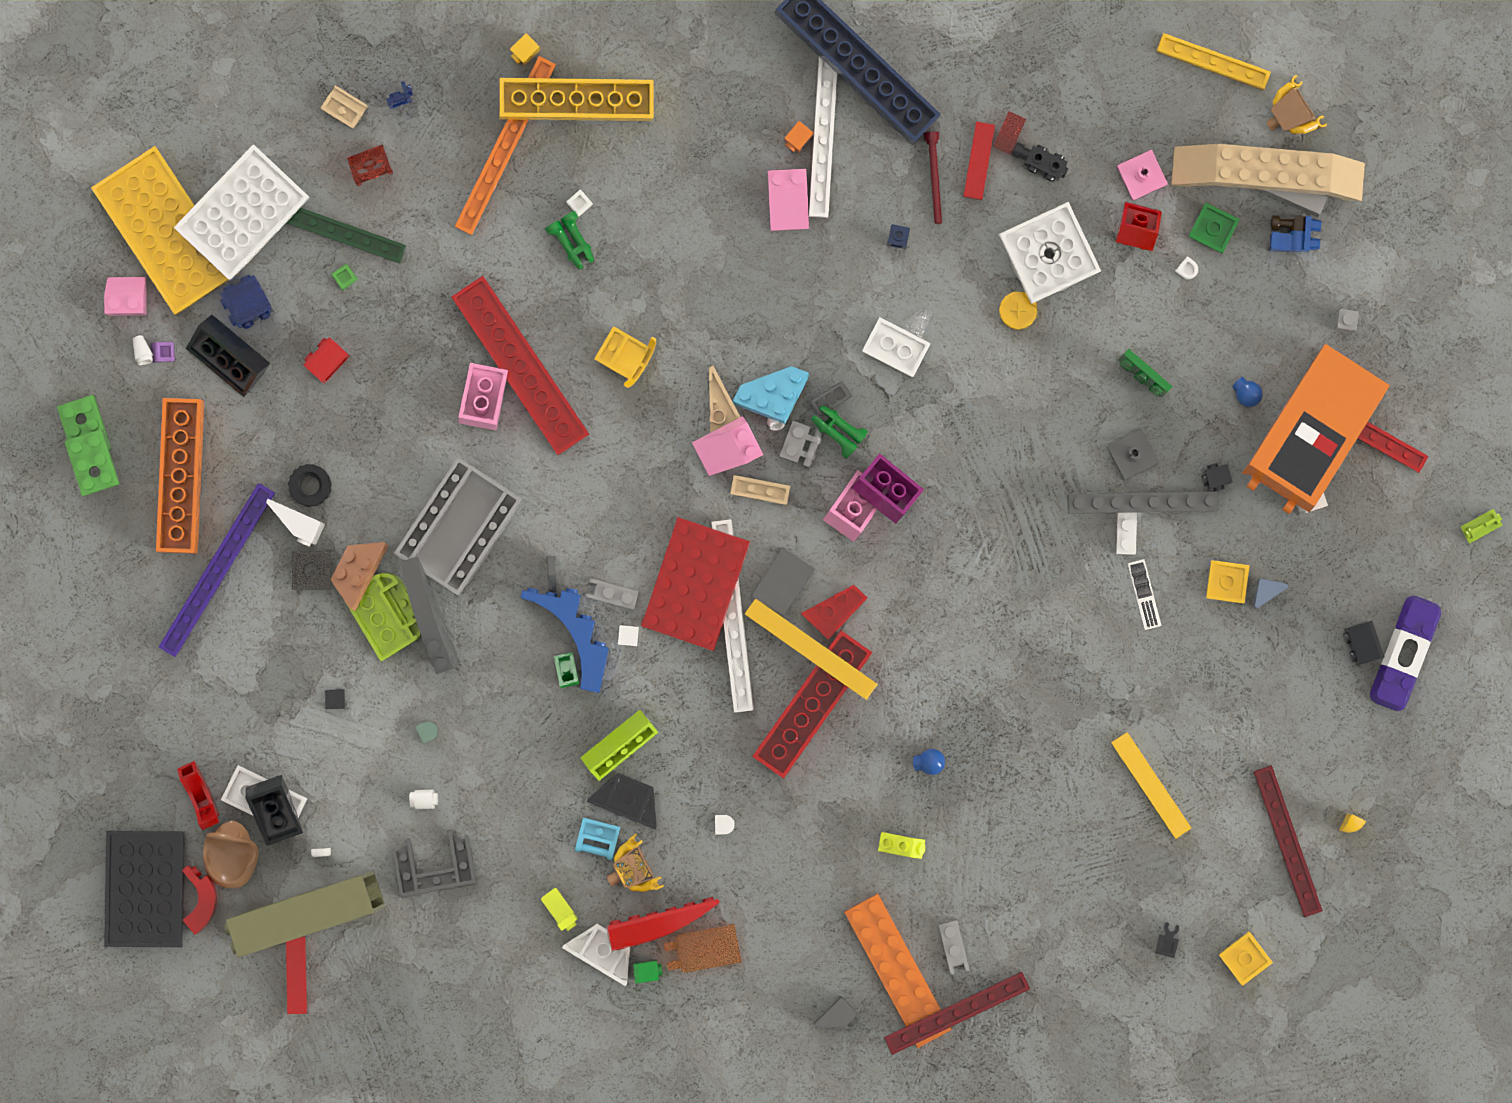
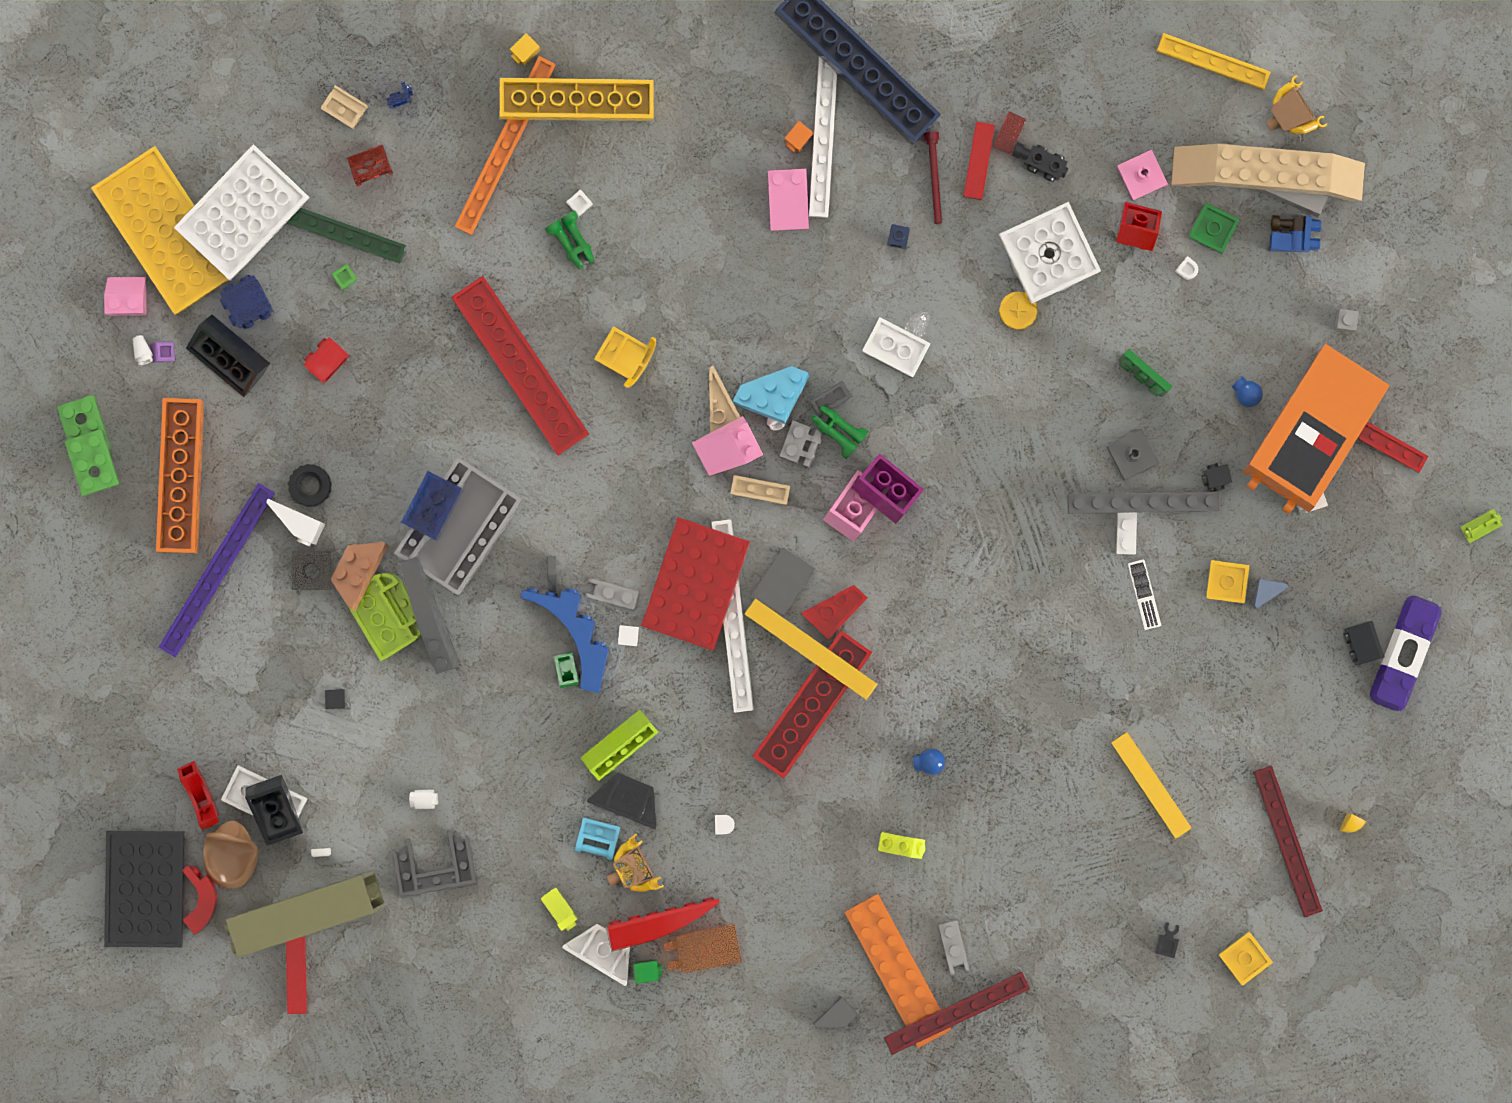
sand green tile [415,722,438,744] -> none
bright pink slope [458,363,508,431] -> none
none -> clear blue brick [401,471,464,541]

